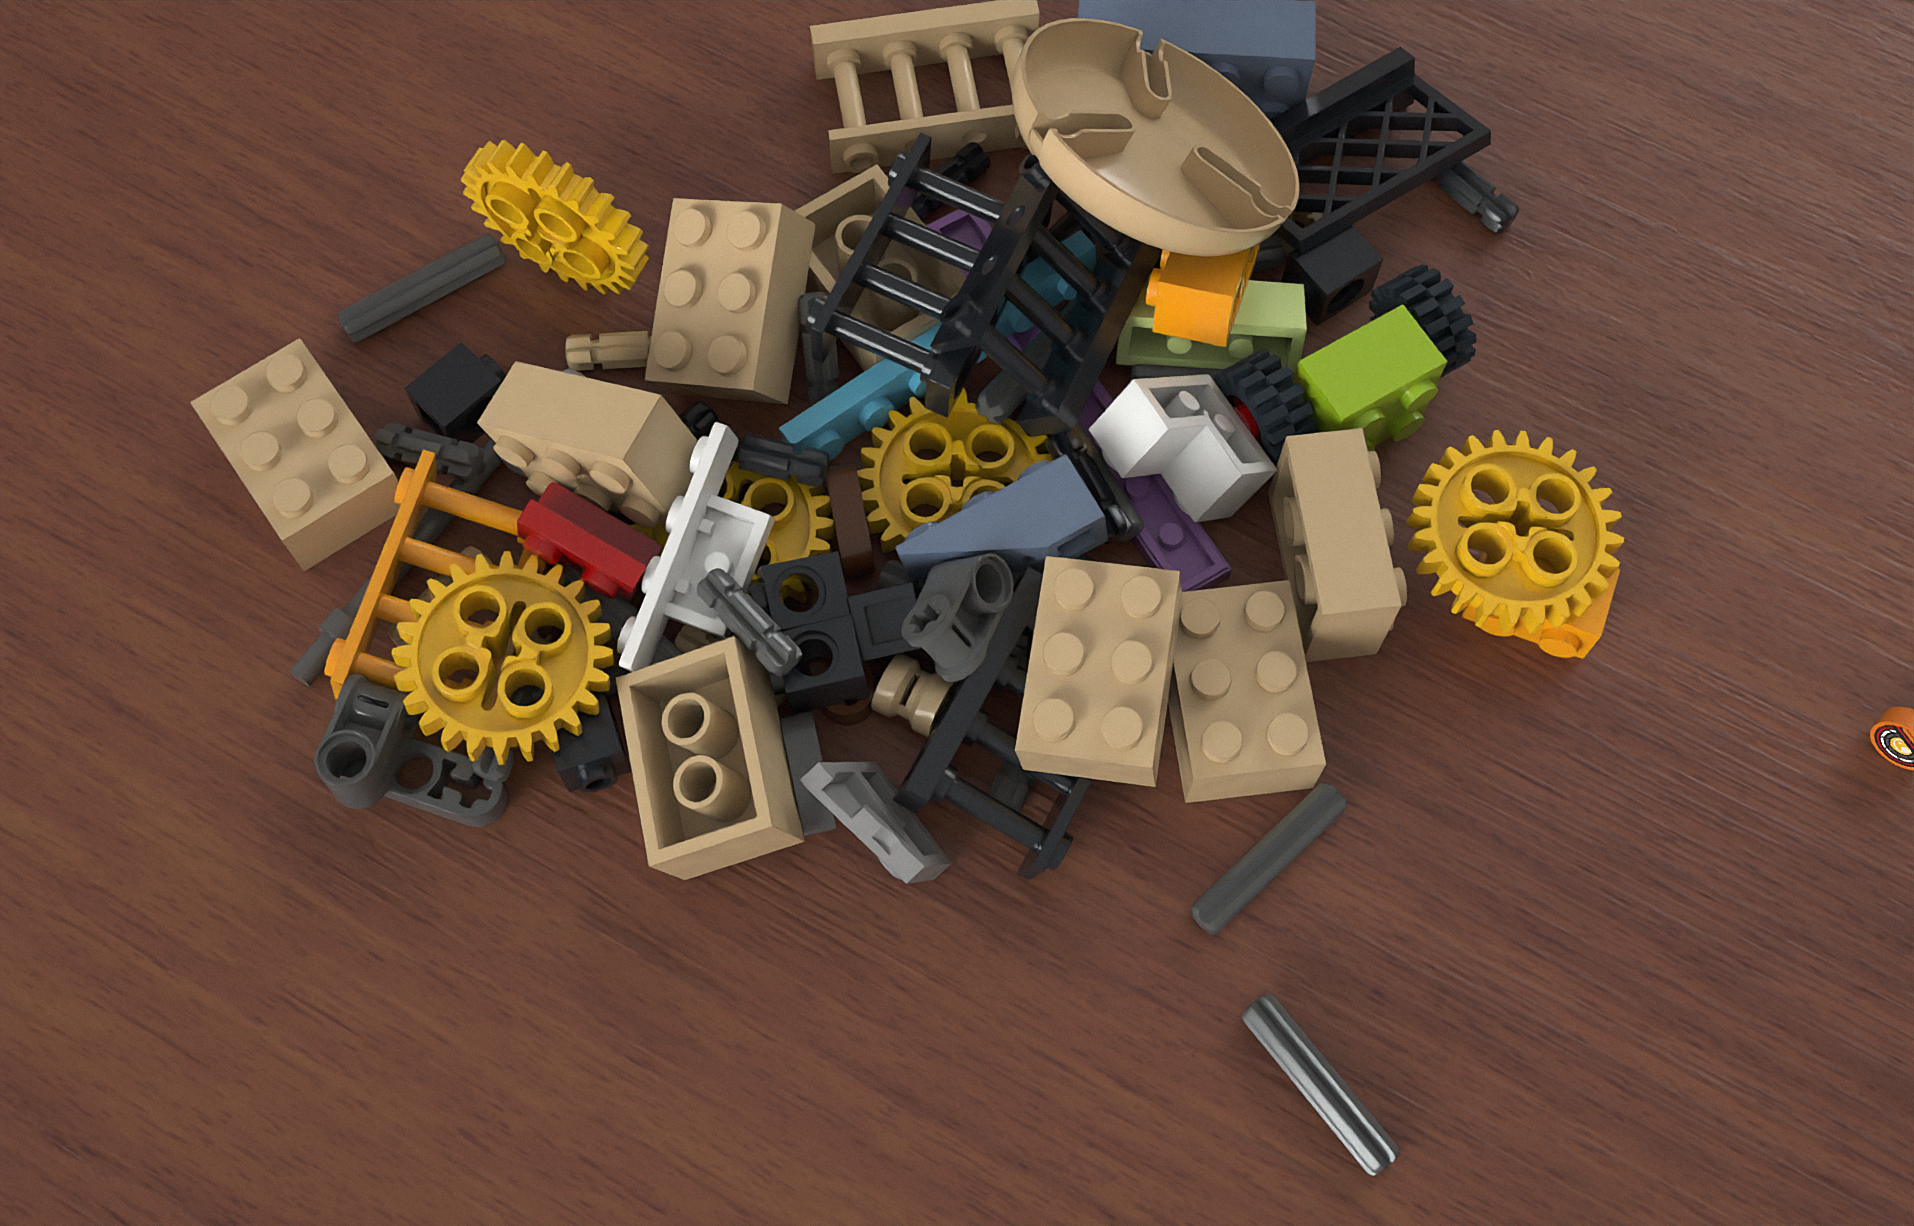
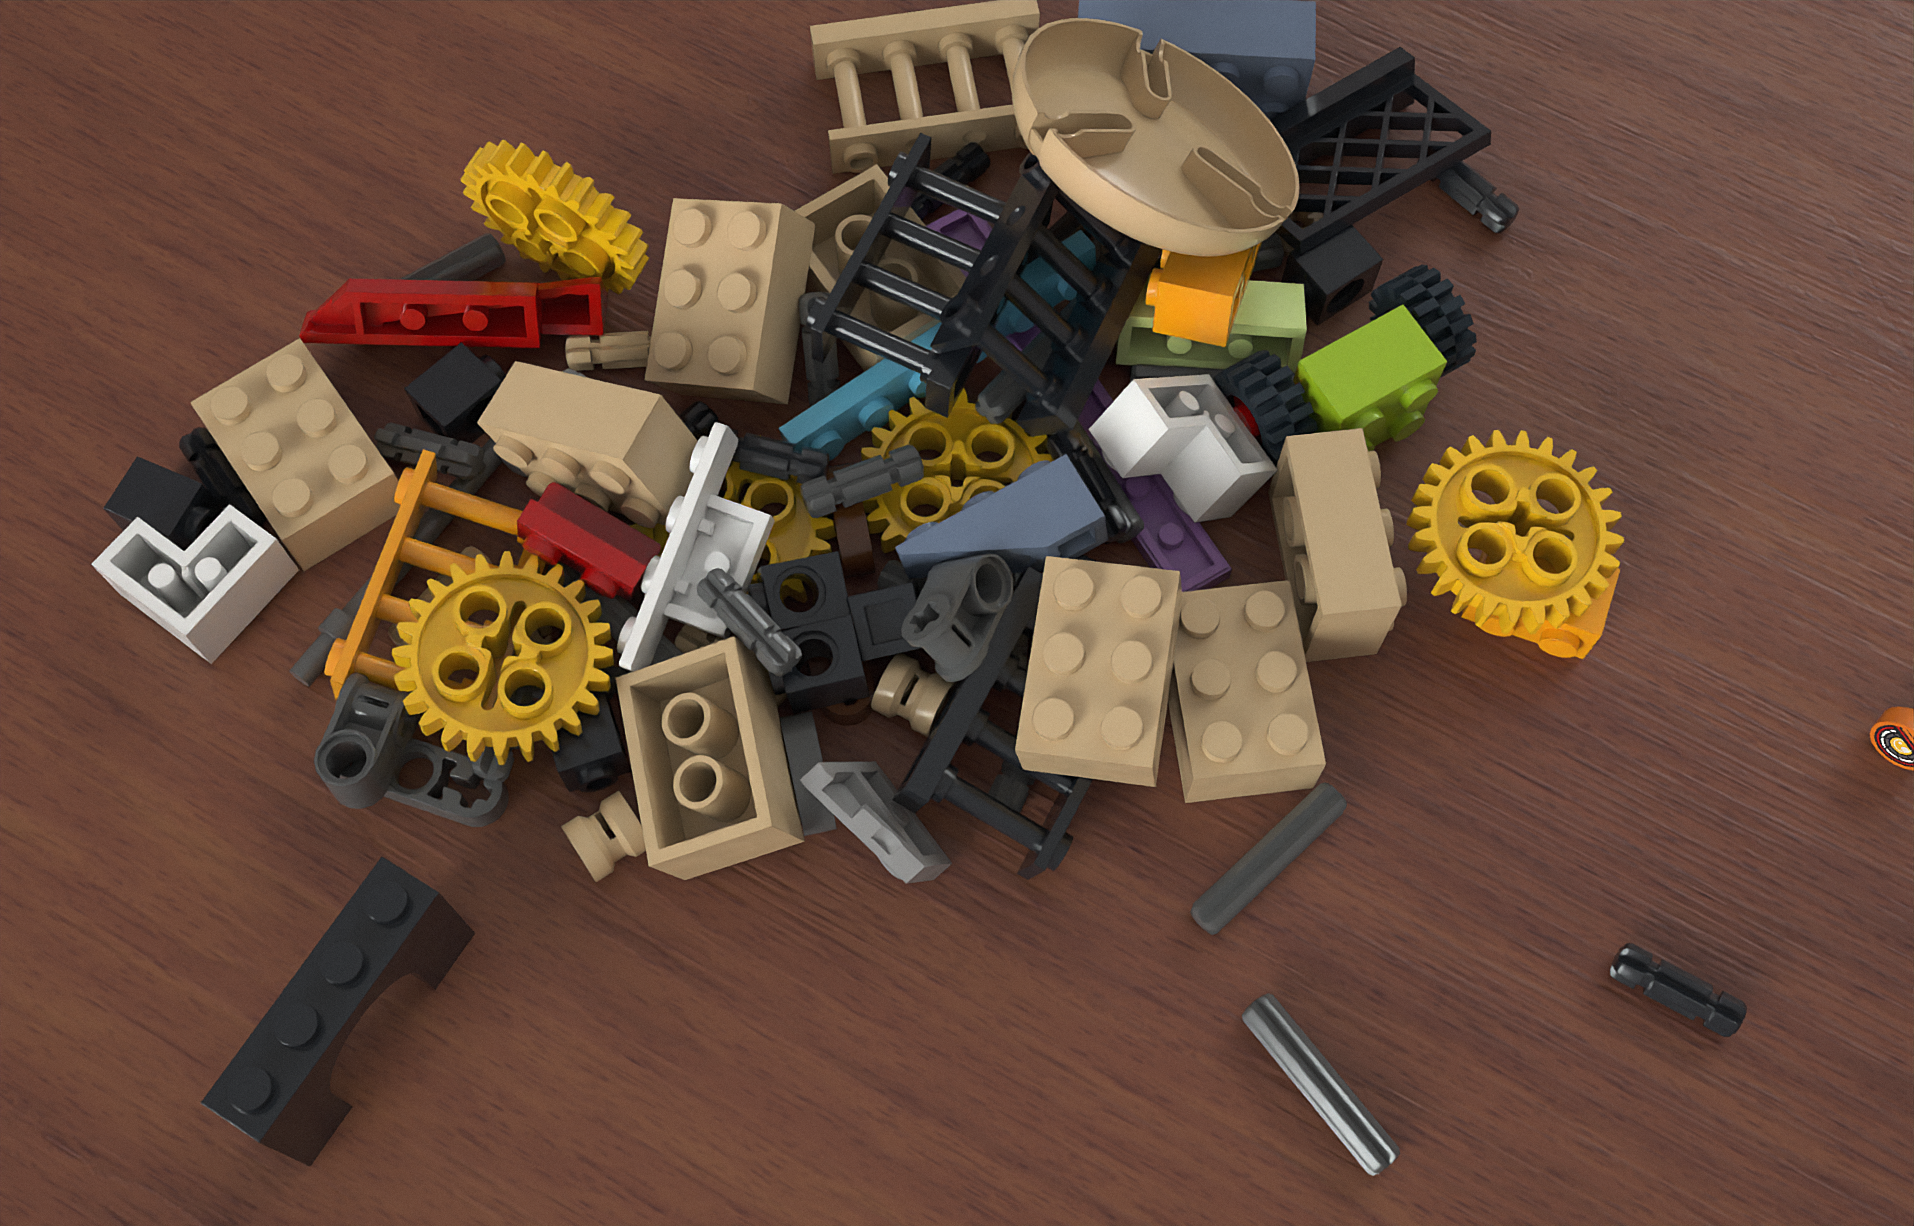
none -> white brick [92,504,299,664]
none -> black brick [103,456,222,551]
none -> black axle [179,427,266,526]
none -> black arch [201,857,475,1166]
none -> red wedge [299,277,608,348]
none -> tan wheel [561,791,646,882]
none -> dark grey axle [801,445,924,518]
none -> black axle [1610,943,1747,1037]

